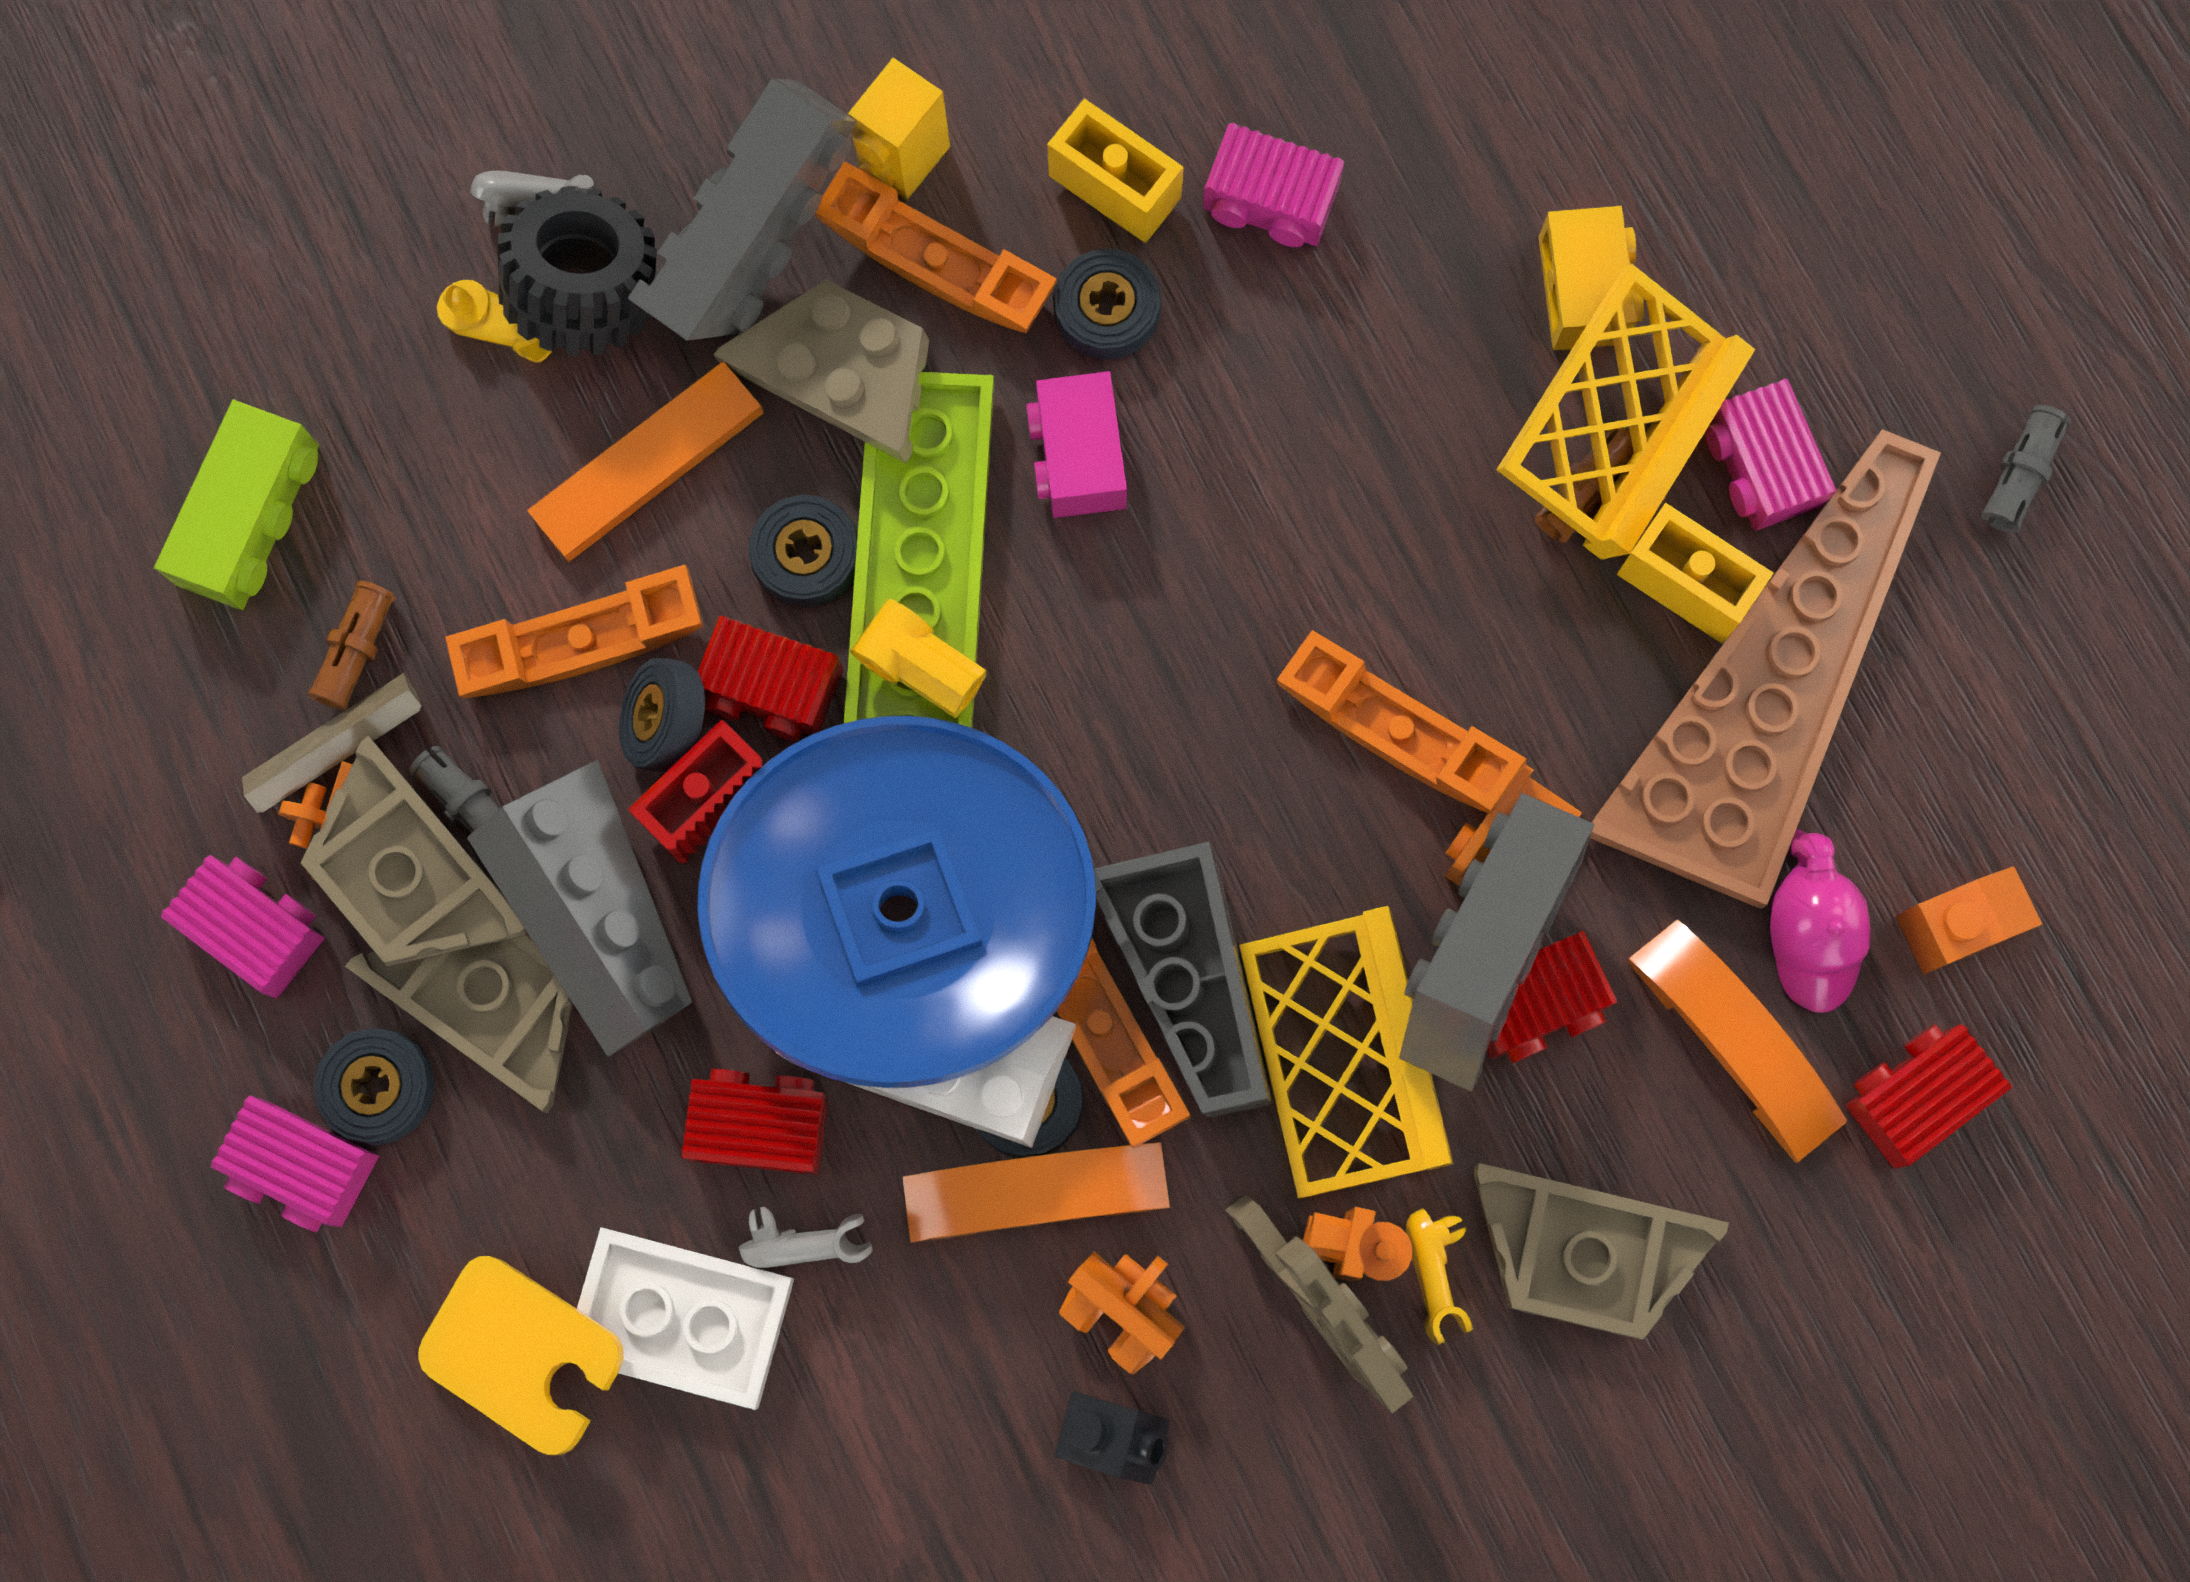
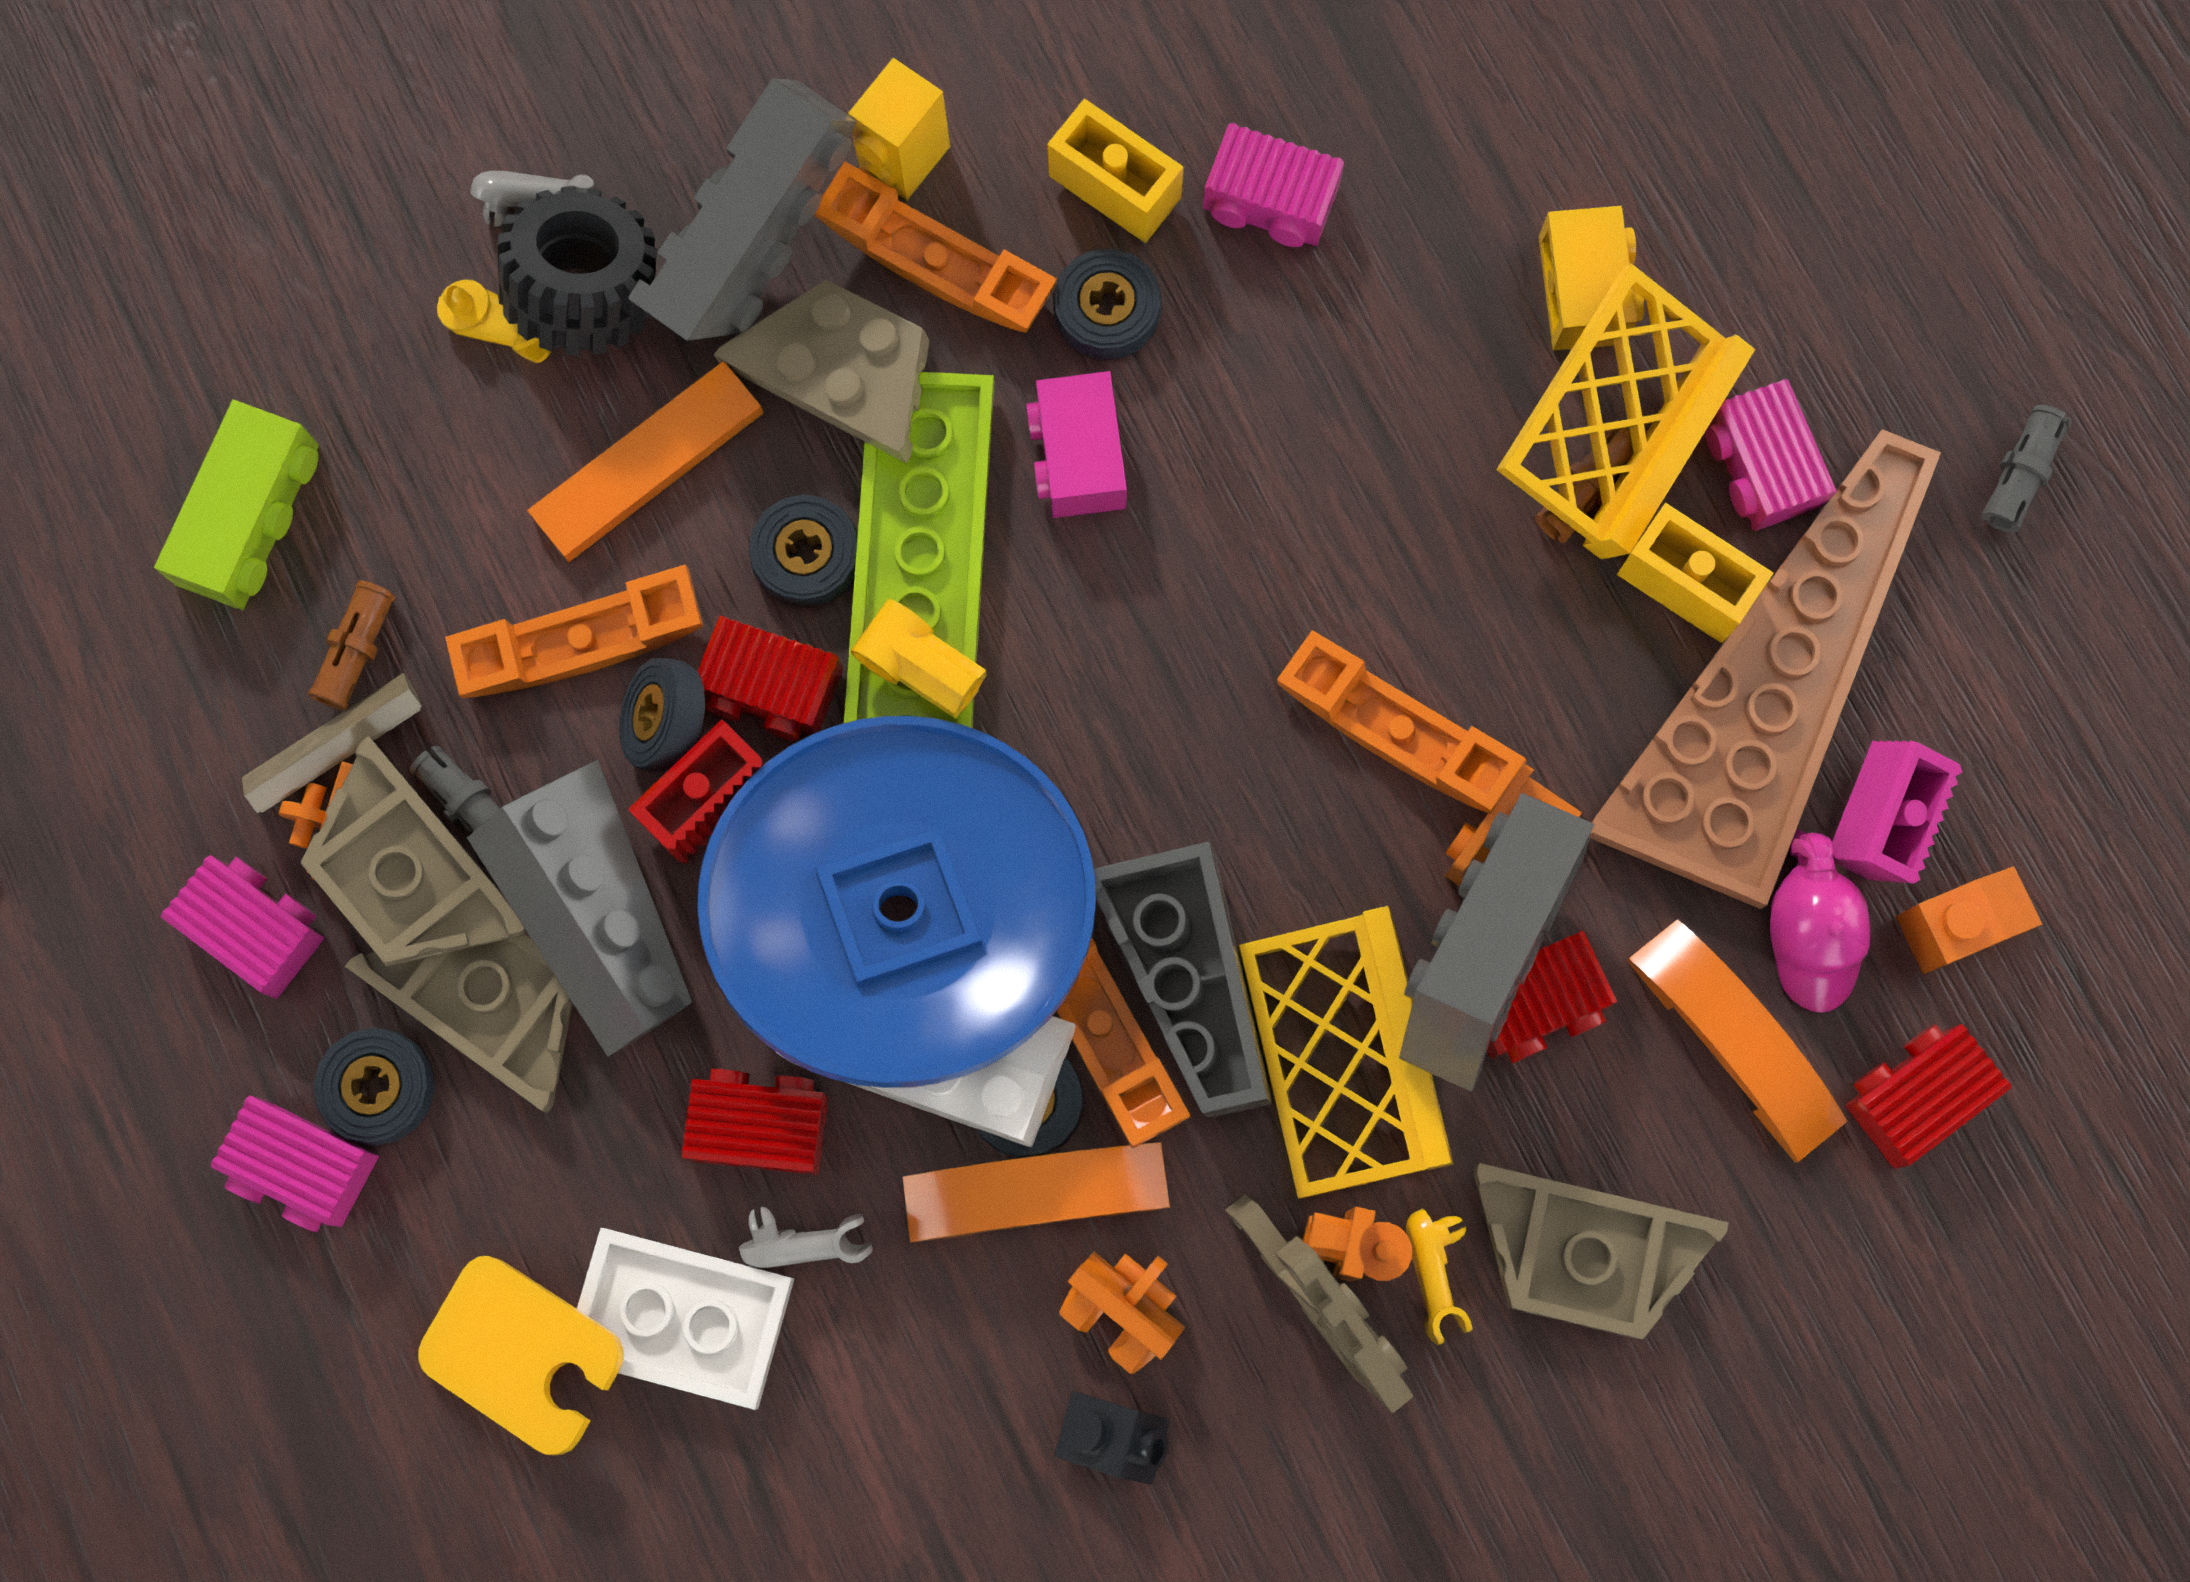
none -> dark pink brick [1832,740,1963,884]

